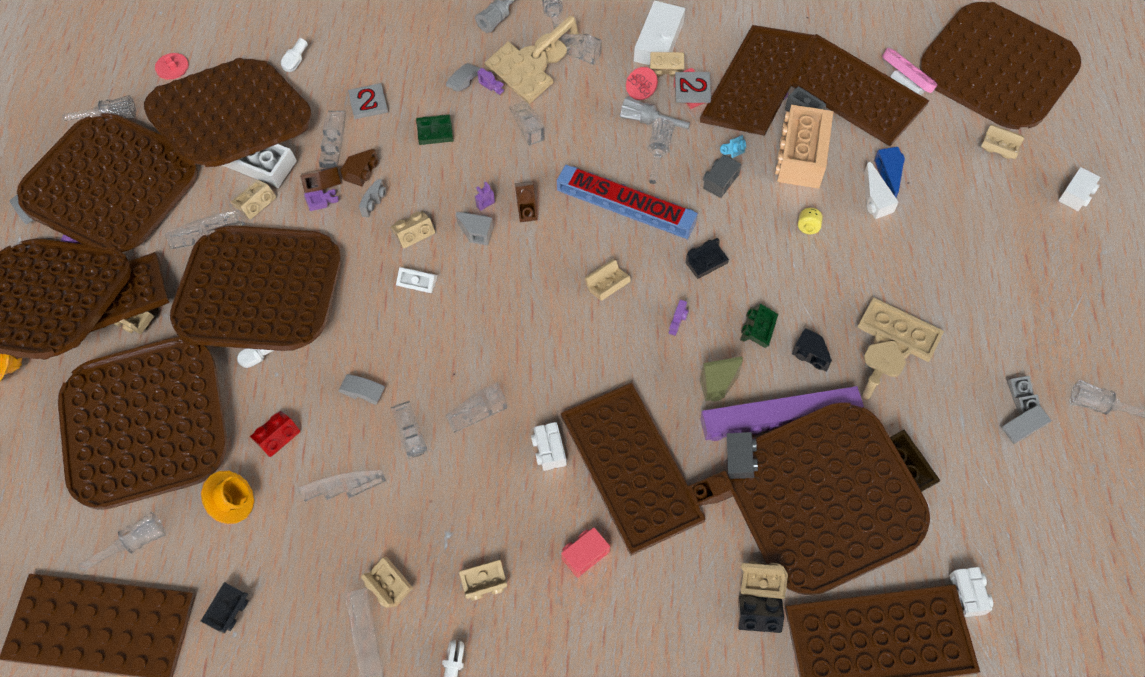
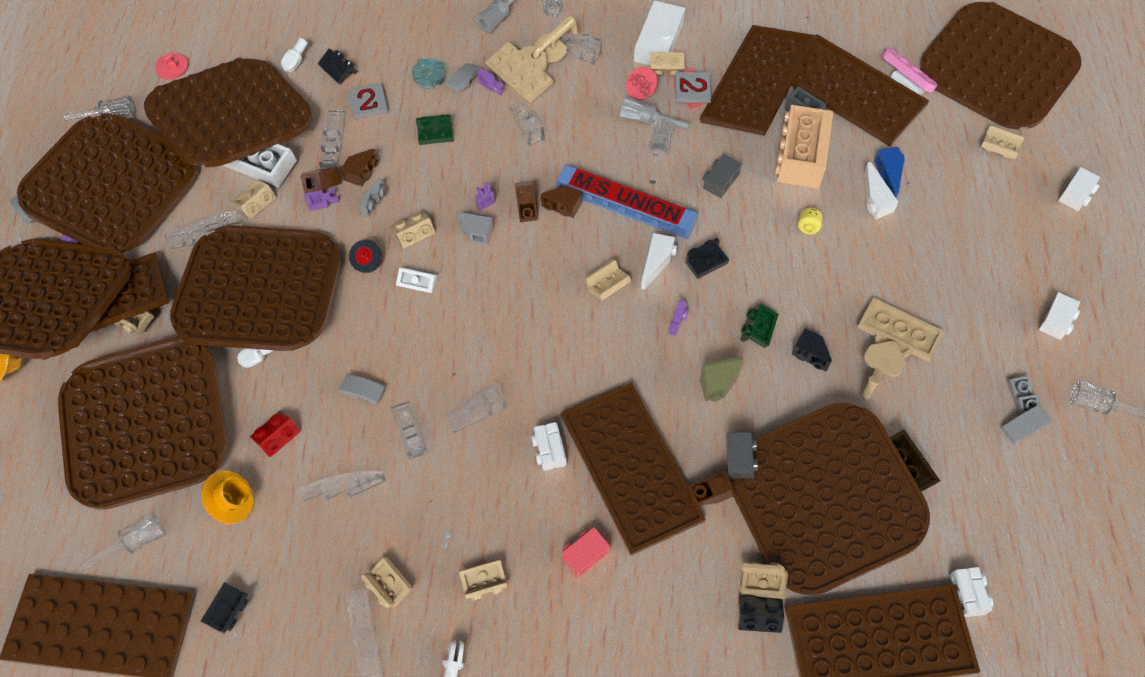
medium lavender brick [700,386,864,441] -> none
medium azure hinge [720,135,746,158] -> none
none -> black bracket [317,48,358,85]
none -> black wheel [349,240,382,273]
none -> clear light blue plate [412,58,446,89]
none -> reddish brown slope [541,186,582,218]
none -> white slope [641,233,677,289]
none -> white brick [1039,292,1080,340]

